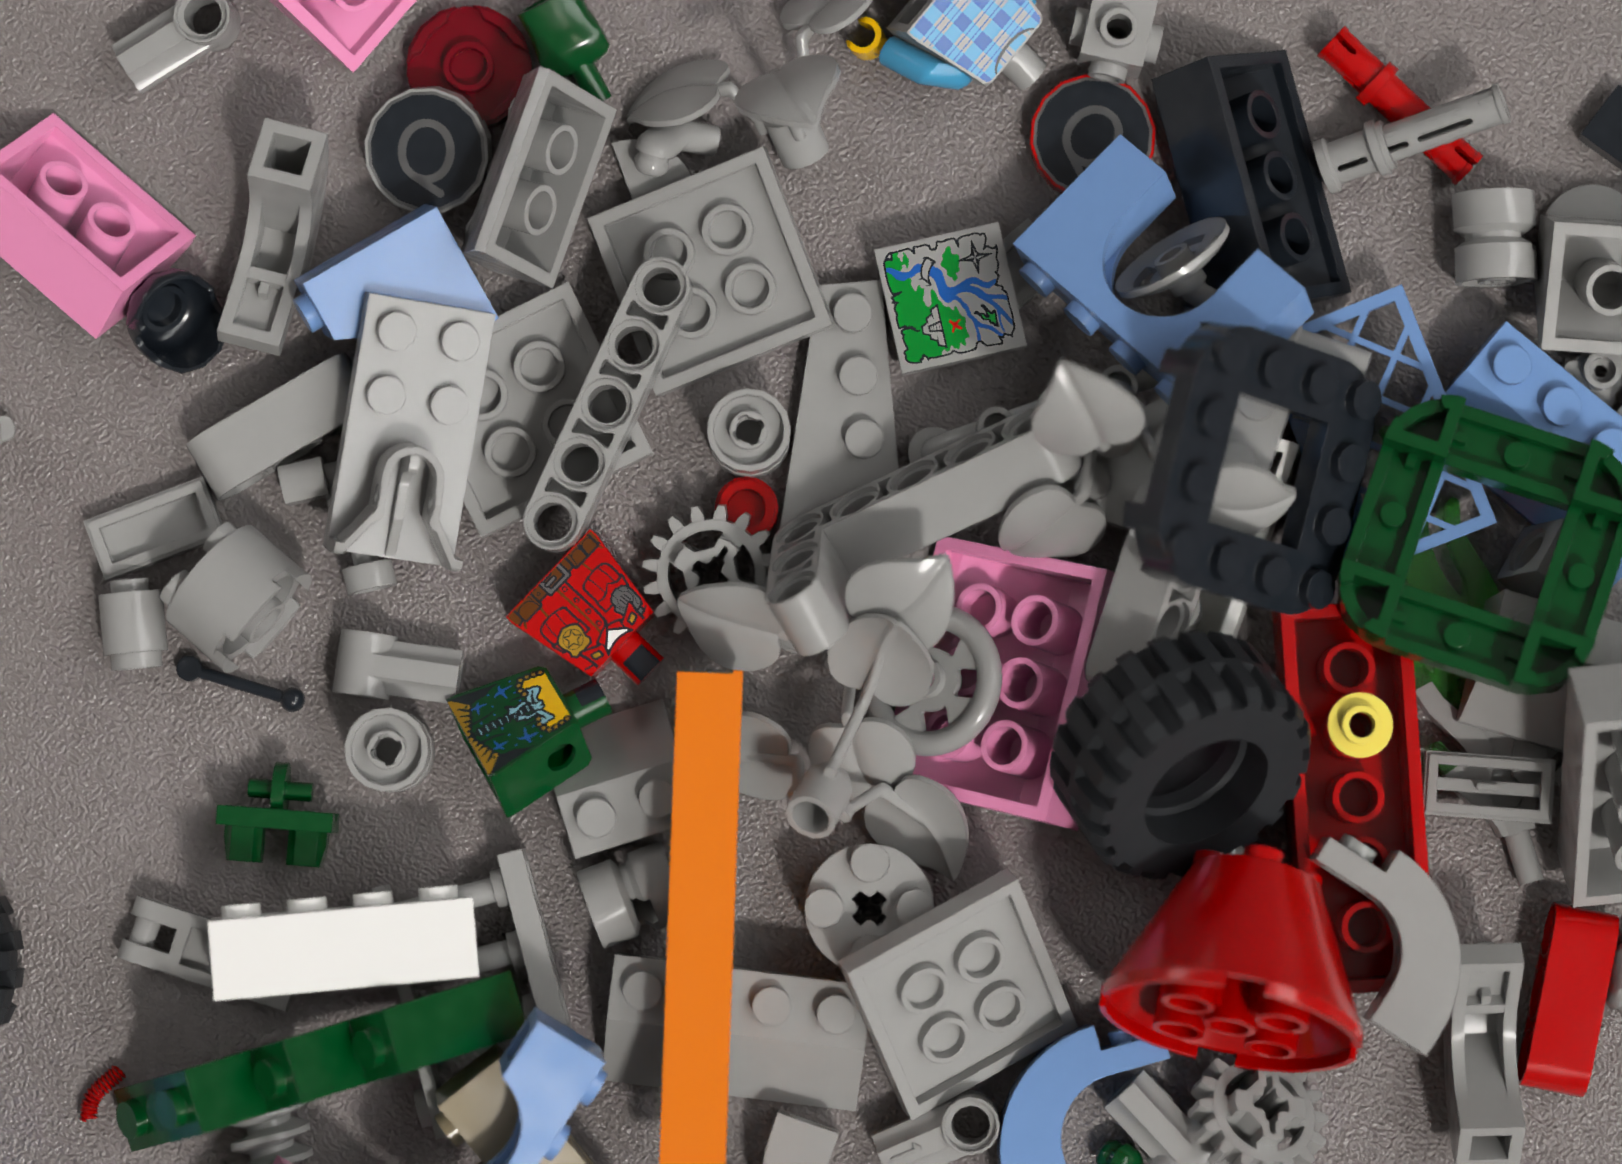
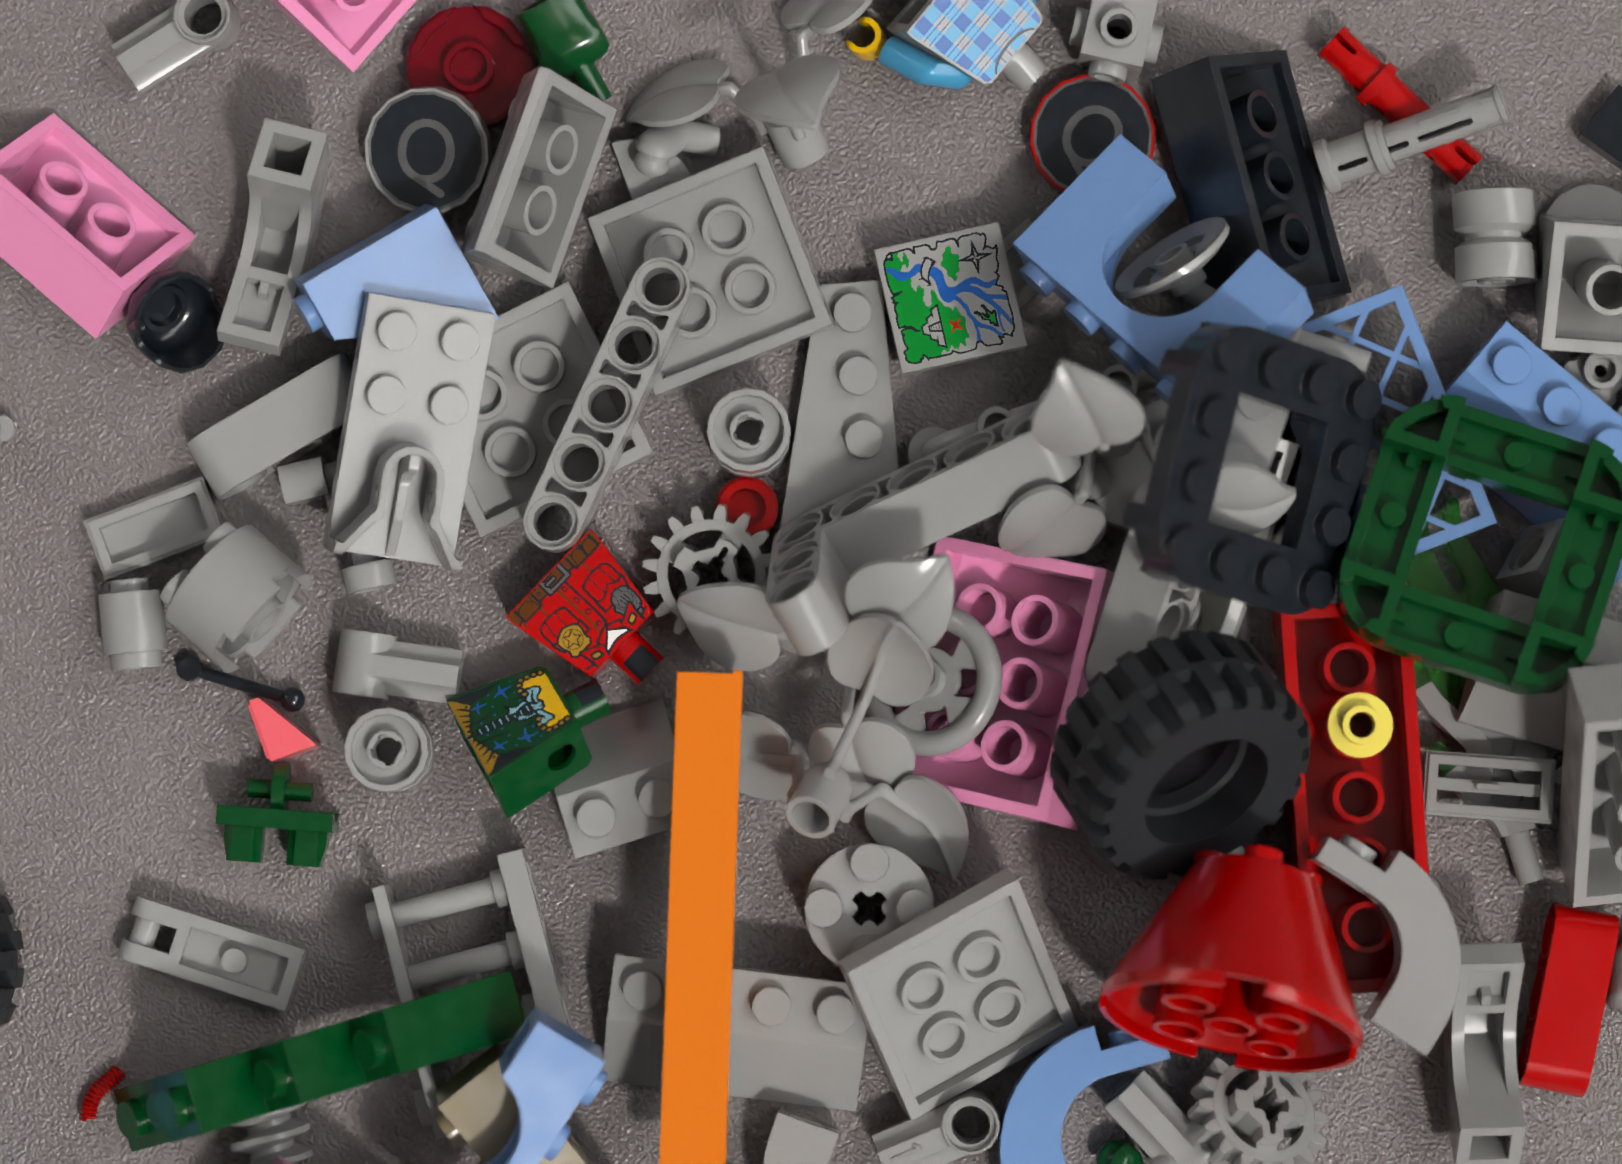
white wedge [208,885,479,1001] -> none
light grey wheel [576,841,670,949] -> none
none -> coral slope [248,698,321,762]

